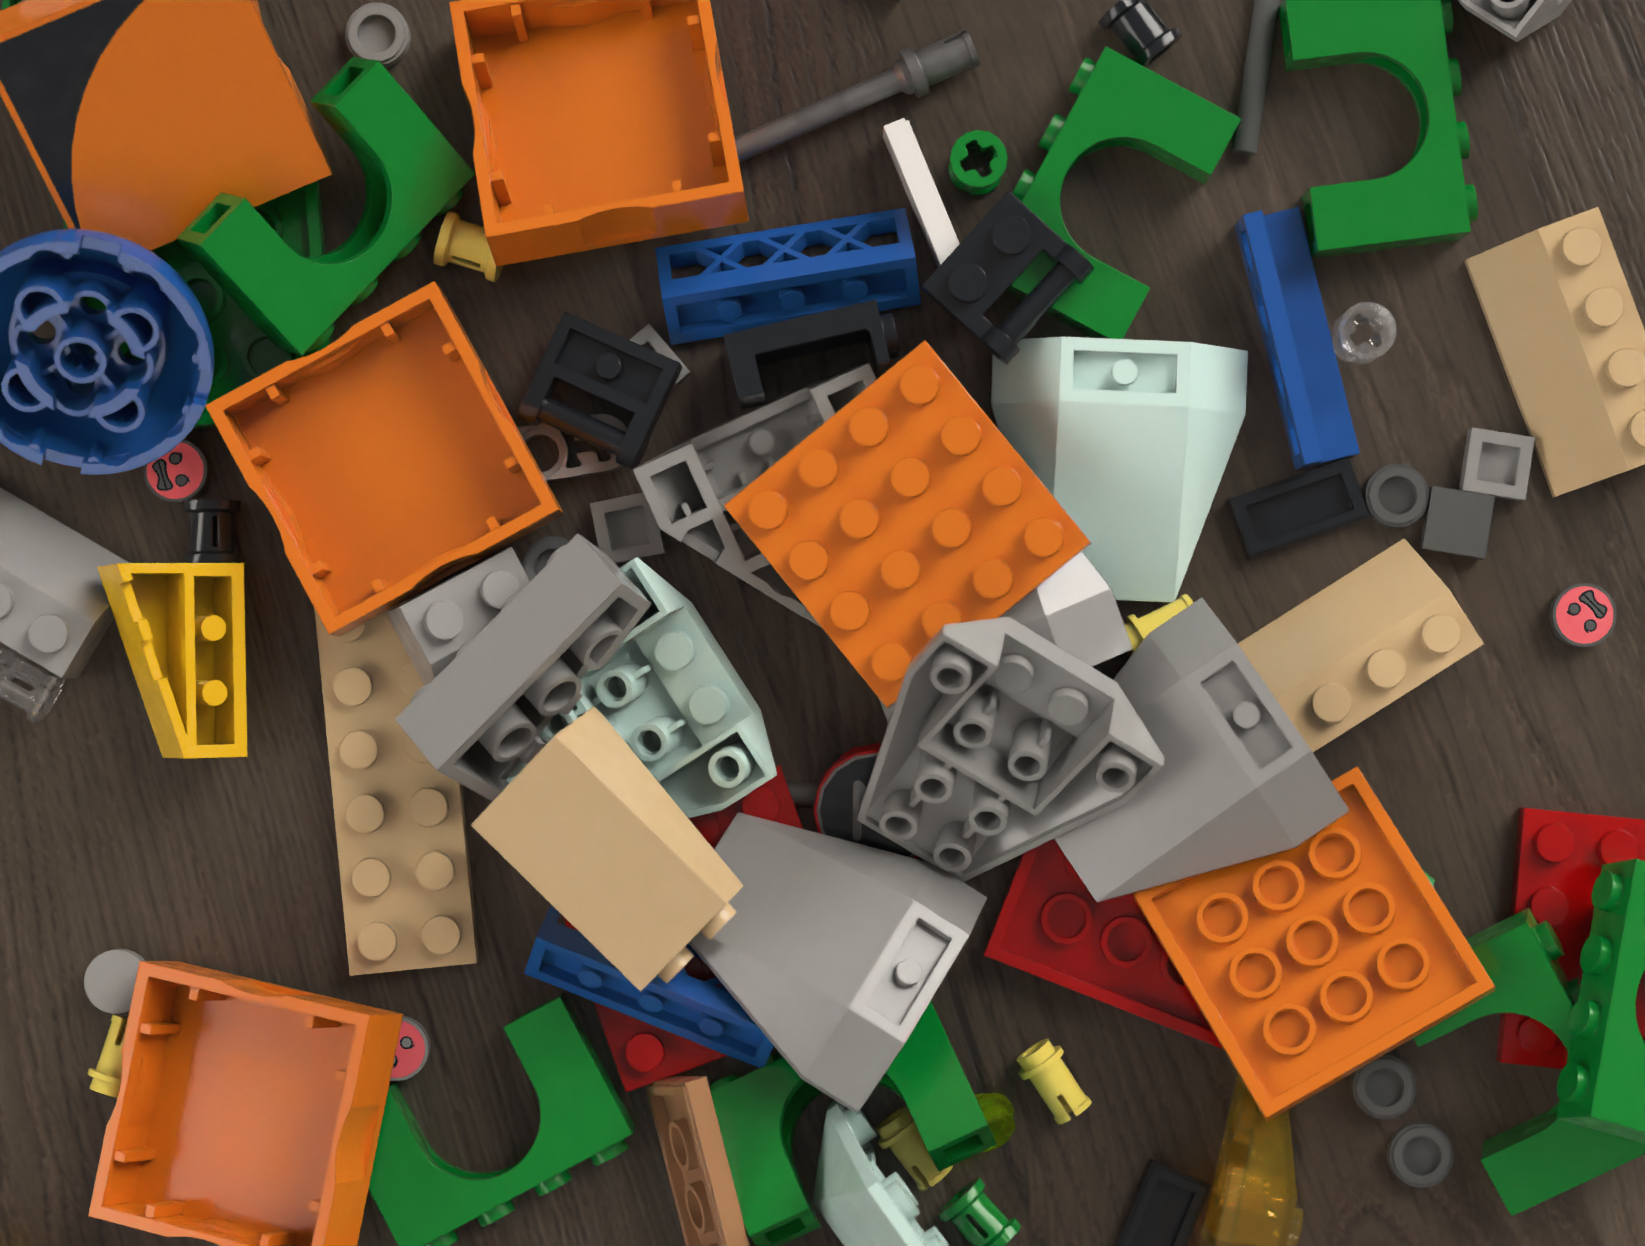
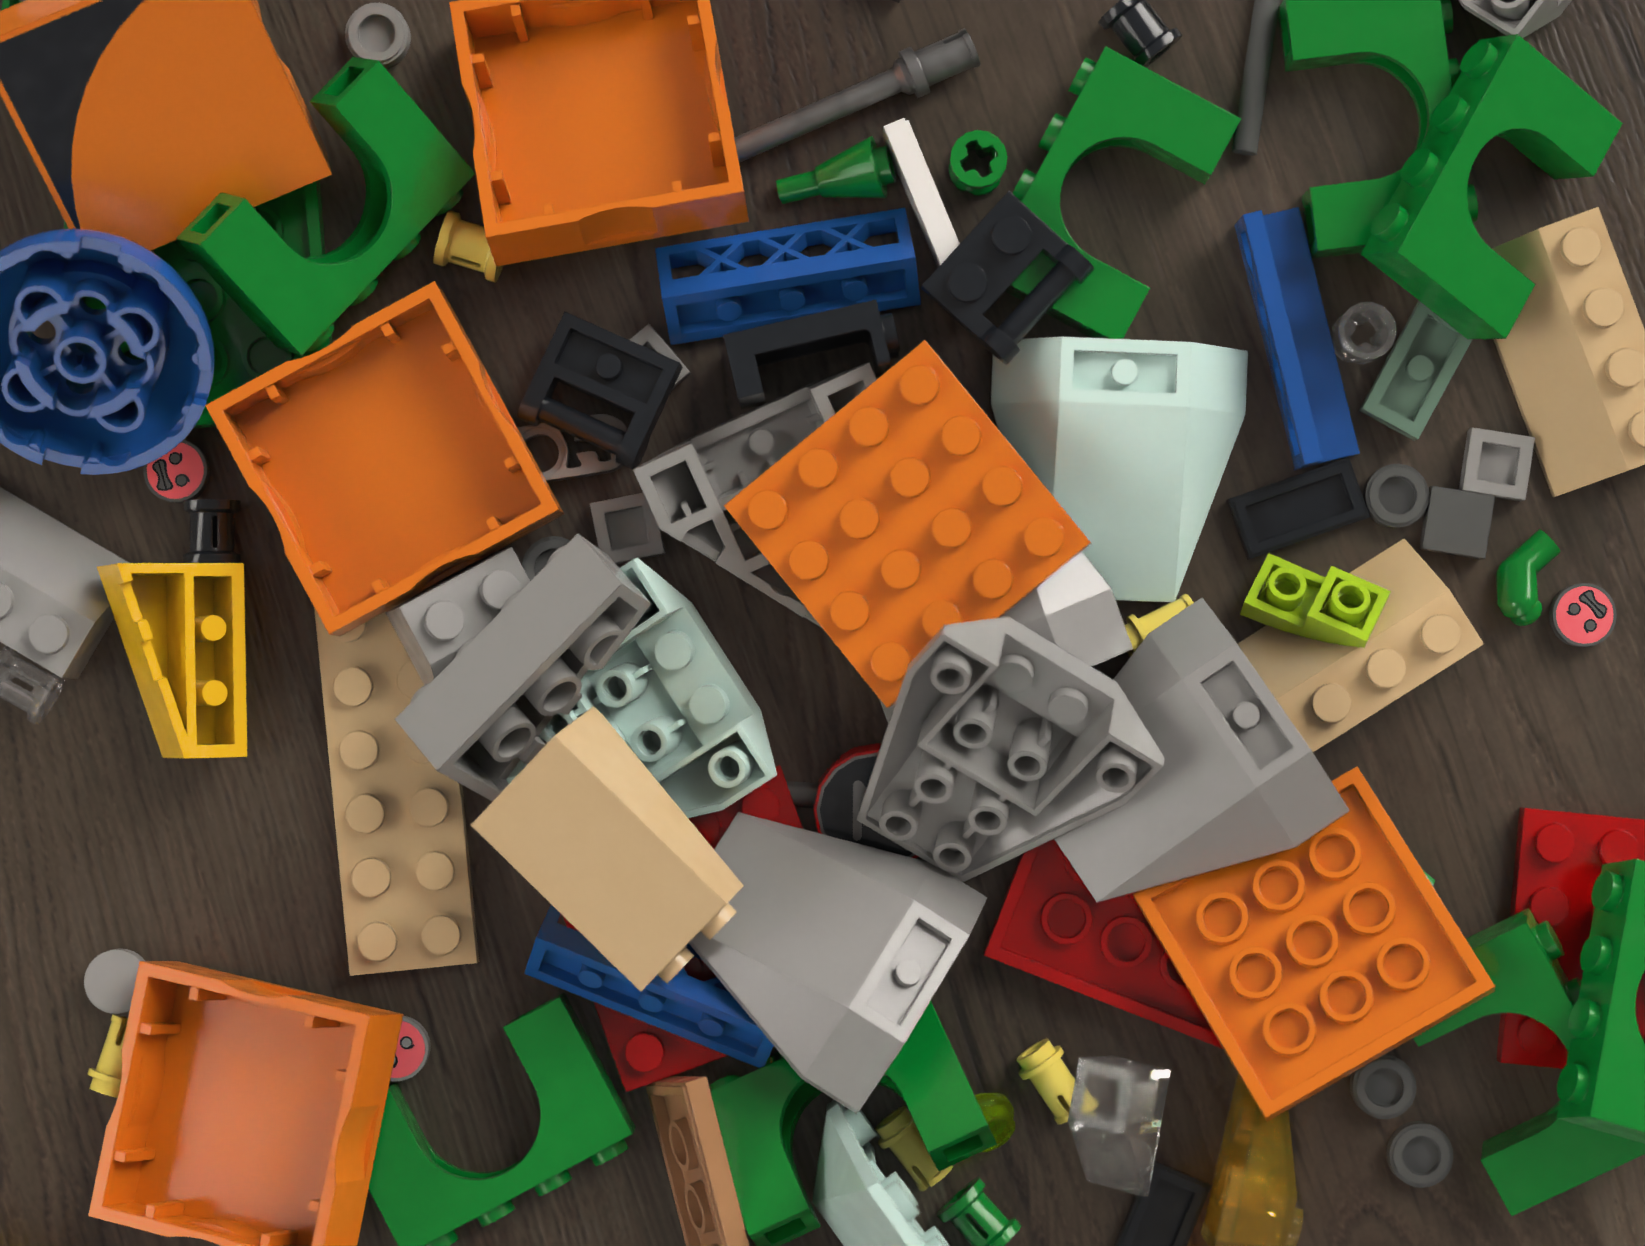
none -> green cone [776,136,896,204]
none -> clear slope [1068,1056,1171,1196]
none -> lime slope [1240,553,1391,648]
none -> sand green plate [1359,301,1473,441]
none -> green arch [1361,34,1623,339]
none -> green arm [1496,529,1561,626]

